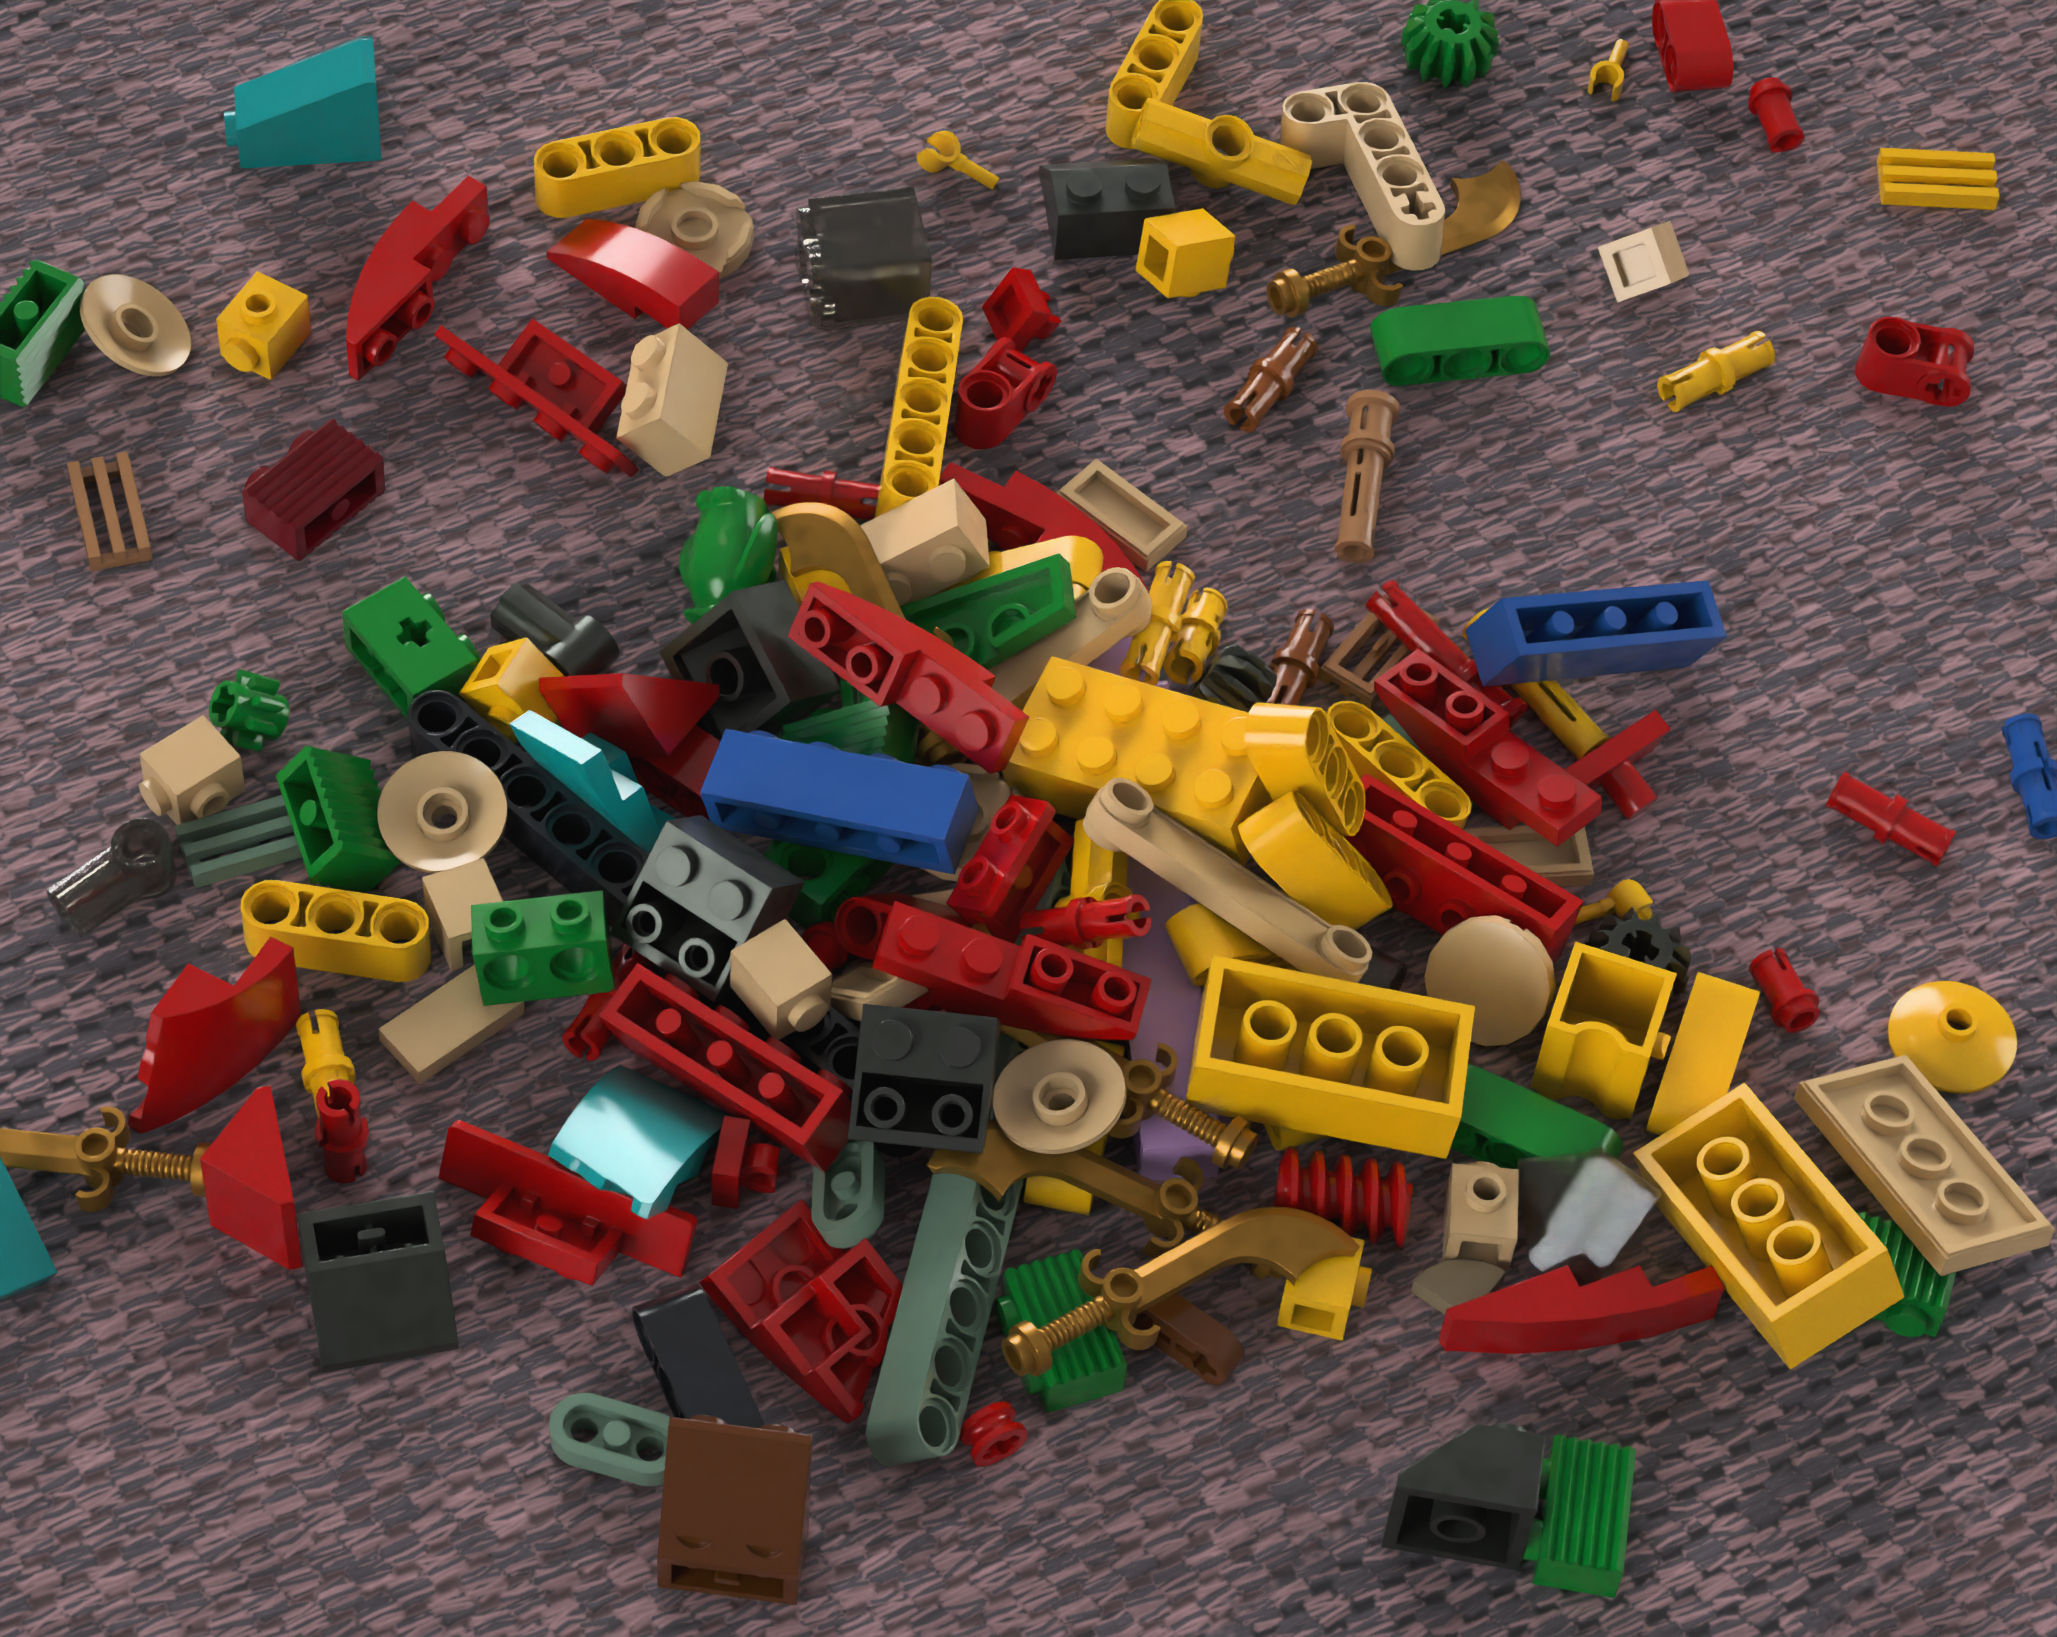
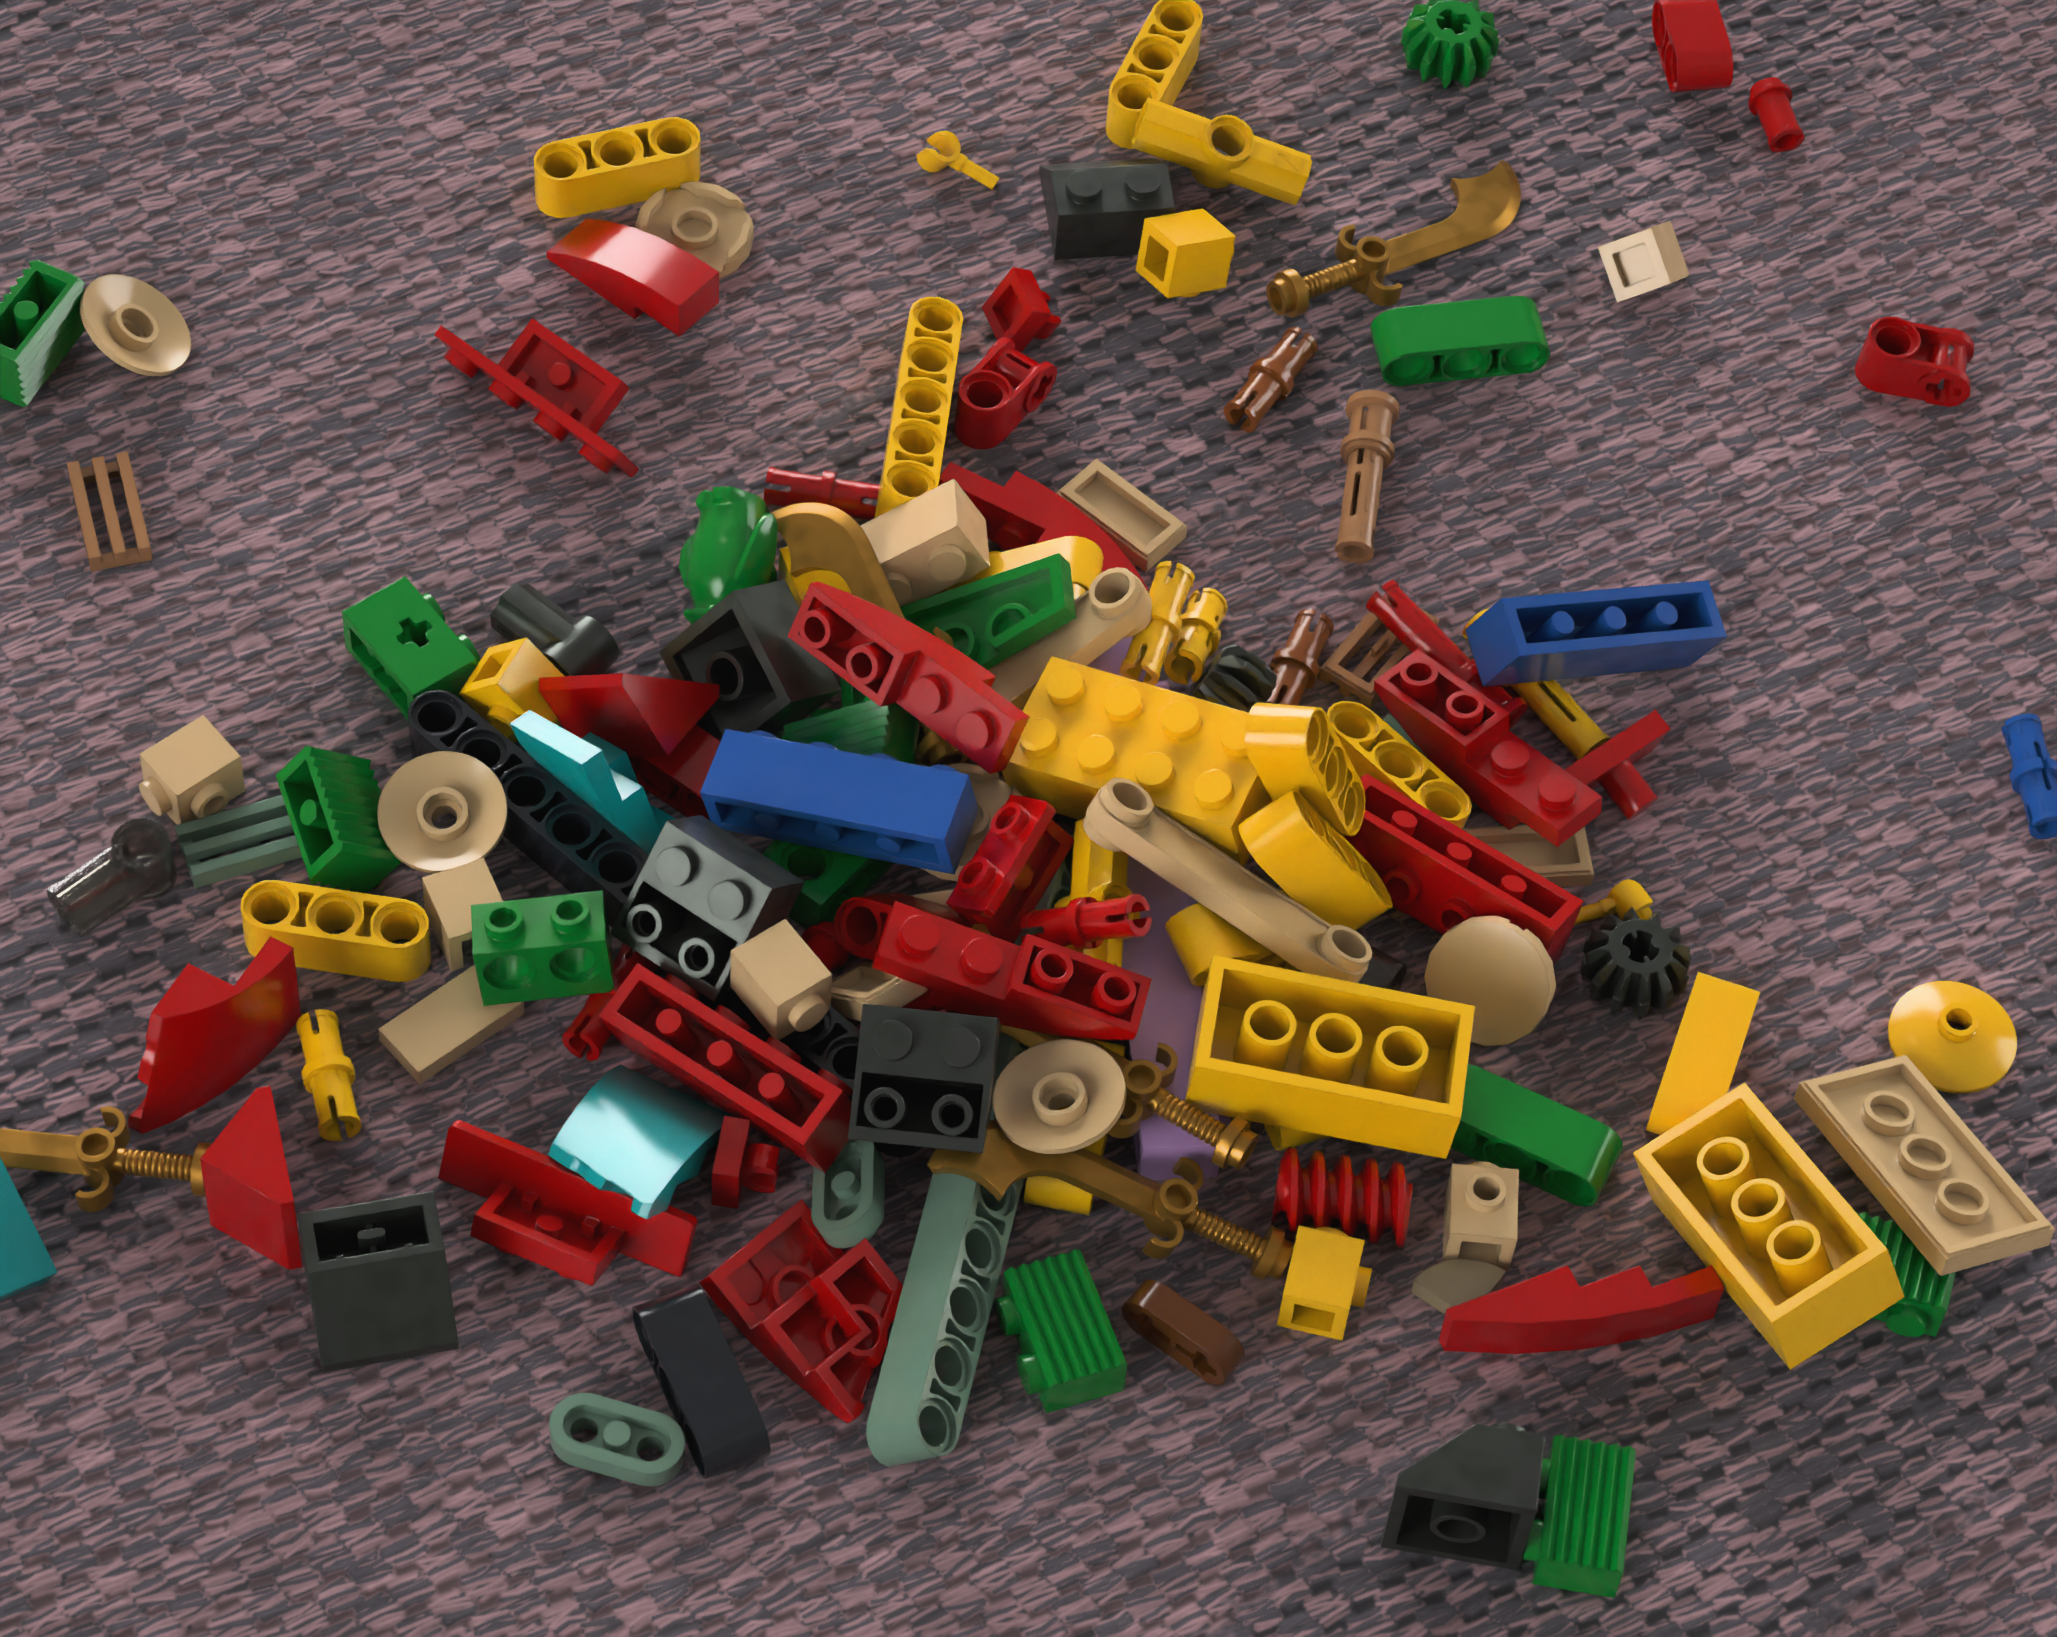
green gear [209,669,289,752] -> none
yellow brick [216,271,311,380] -> none
teal slope [224,35,382,169] -> none
dark red brick [242,419,386,561] -> none
red pin [314,1079,369,1184] -> none
red slope [346,175,490,381] -> none
tan brick [616,323,728,476] -> none
reddish brown slope [657,1415,813,1605] -> none
clear smoke piece [795,186,932,332] -> none
red bush [959,1401,1029,1467] -> none
pearl gold sword [1001,1207,1360,1377] -> none
tan beam [1280,82,1445,271] -> none
clear smoke slope [1517,1147,1662,1287] -> none
yellow piece [1531,941,1677,1120] -> none
yellow hand [1588,39,1629,102] -> none
yellow pin [1657,331,1775,412] -> none
red pin [1748,948,1820,1033] -> none
red pin [1825,771,1957,867] -> none
yellow tile [1877,148,2000,210] -> none

